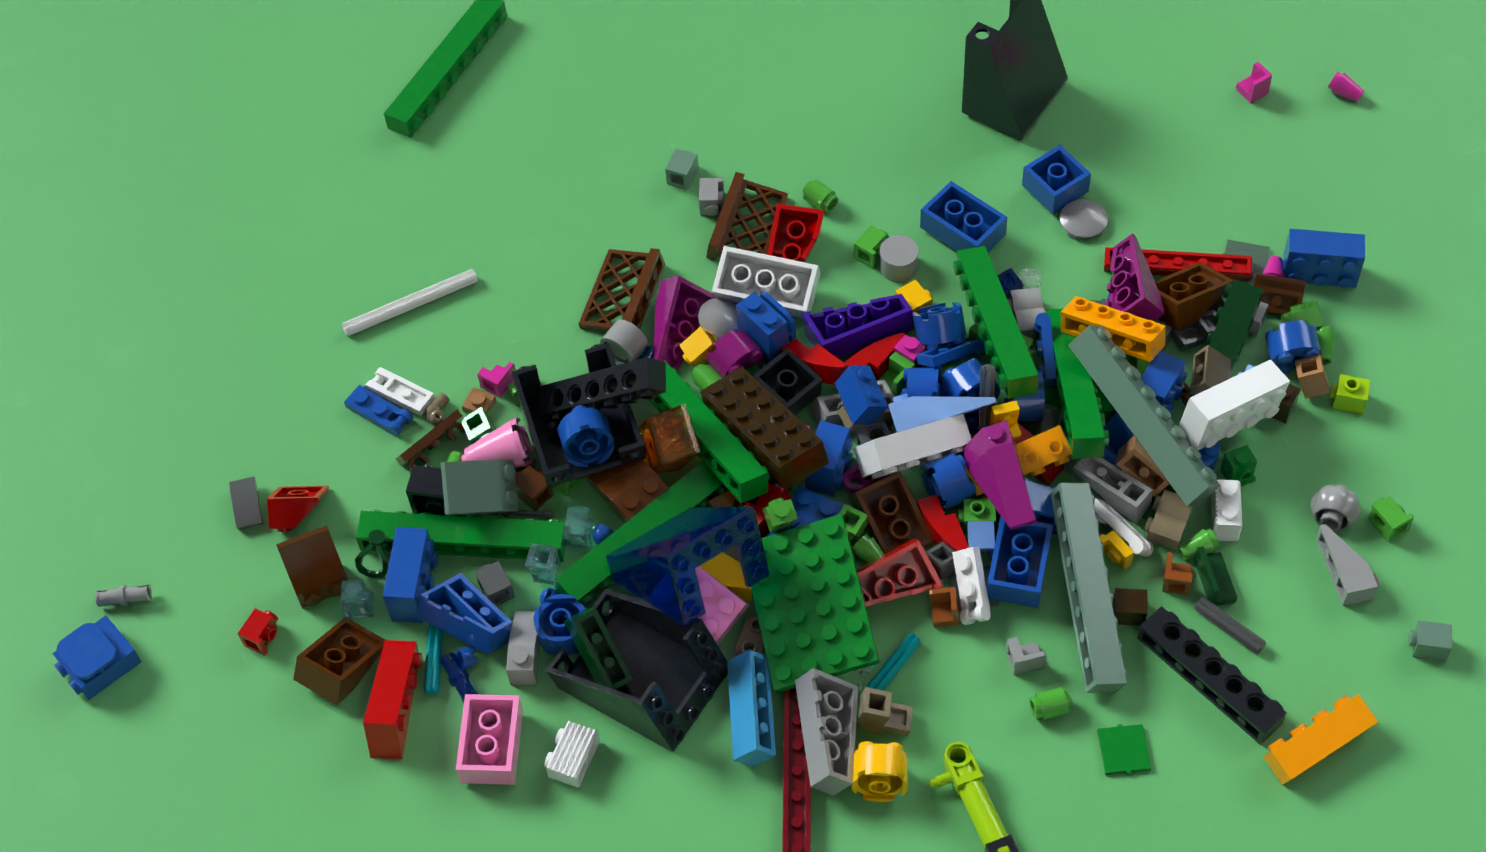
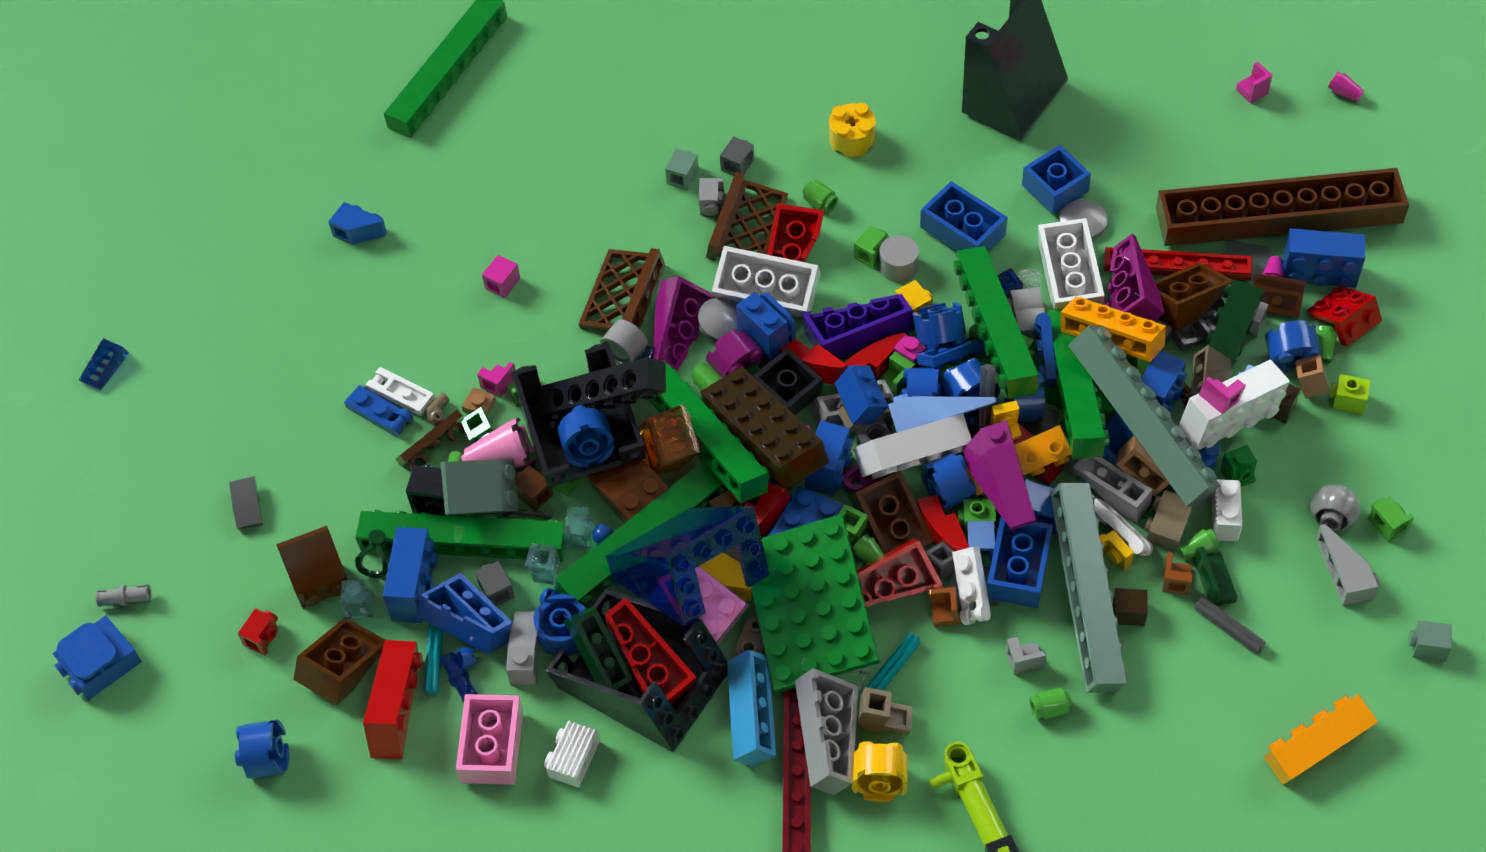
red slope [267,485,329,532] -> none
white axle [342,269,478,336] -> none
yellow brick [679,326,717,366] -> none
bright green brick [762,498,798,533] -> none
green piece [1097,724,1151,775] -> none
black brick [1137,606,1287,745] -> none
bright green brick [1281,301,1323,327] -> none
none -> clear blue slope [79,338,129,391]
none -> blue brick [235,720,289,779]
none -> blue slope [328,202,387,245]
none -> dark pink panel [482,255,520,298]
none -> red wedge [605,597,696,705]
none -> dark grey brick [720,136,755,176]
none -> yellow brick [829,102,876,157]
none -> white brick [1038,218,1105,309]
none -> reddish brown brick [1156,168,1409,246]
none -> dark pink panel [1199,377,1246,415]
none -> red bracket [1307,286,1382,347]

